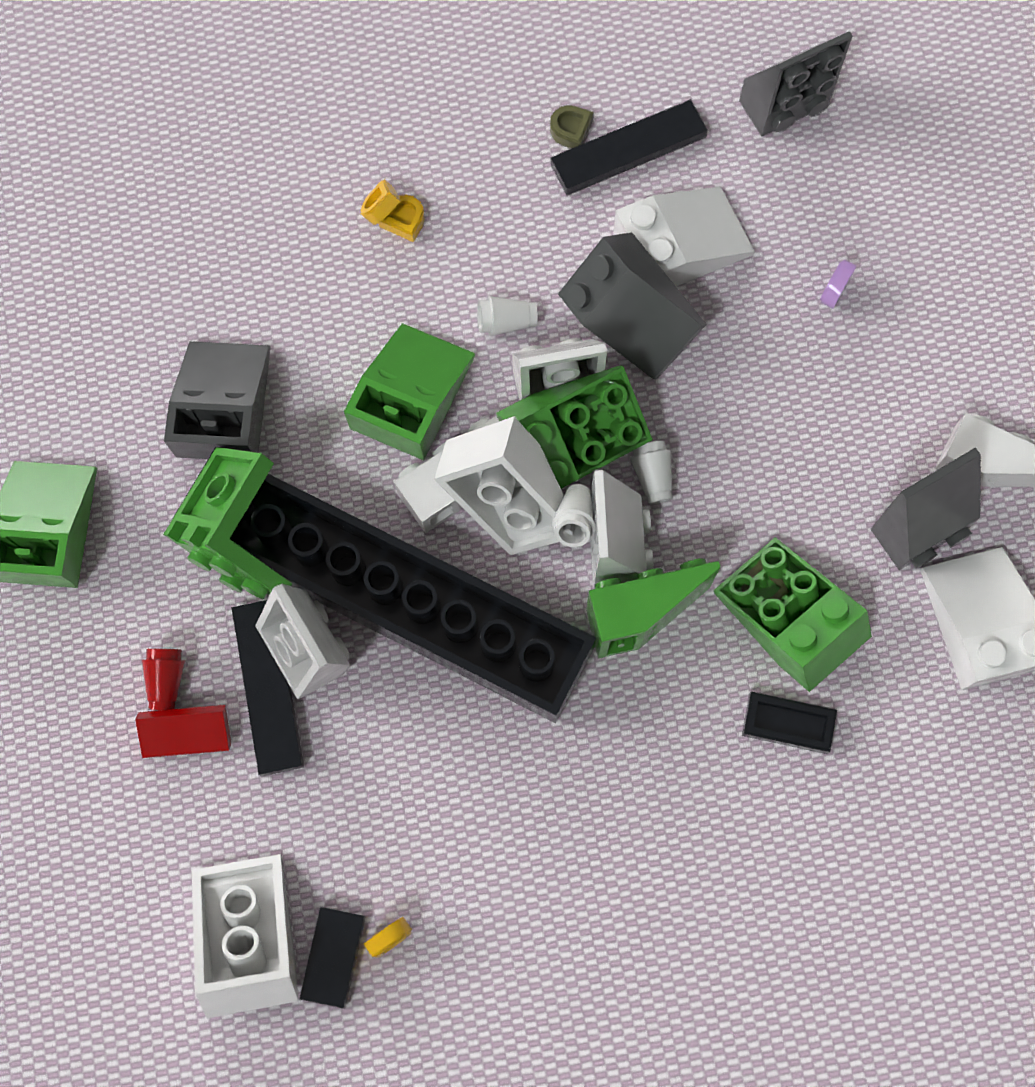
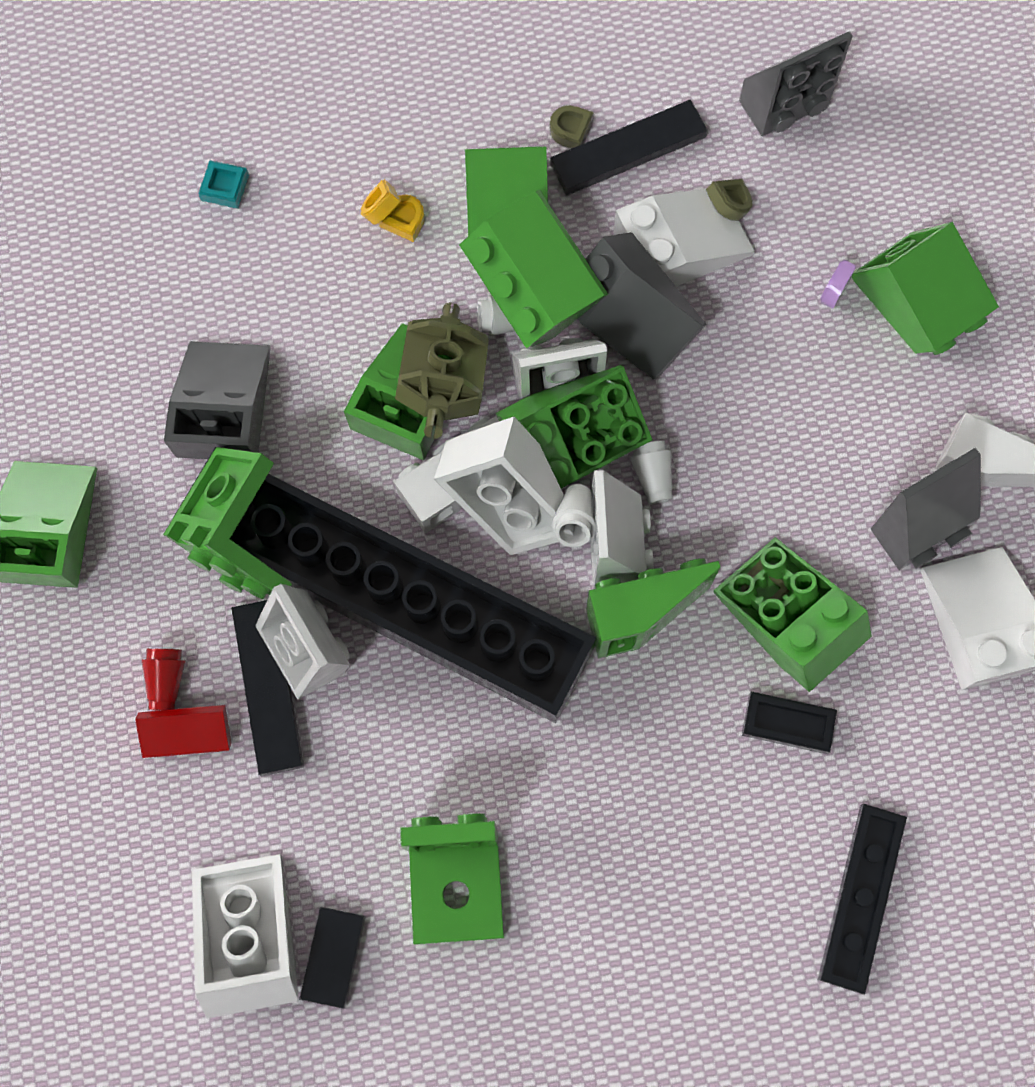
yellow tile [363,916,412,958] -> none
none -> teal tile [198,160,249,209]
none -> olive plate [395,302,489,439]
none -> bright green bracket [400,813,504,944]
none -> bright green slope [459,190,608,349]
none -> bright green slope [465,146,548,236]
none -> olive tile [706,179,753,221]
none -> black tile [818,804,907,995]
none -> bright green slope [852,222,999,355]

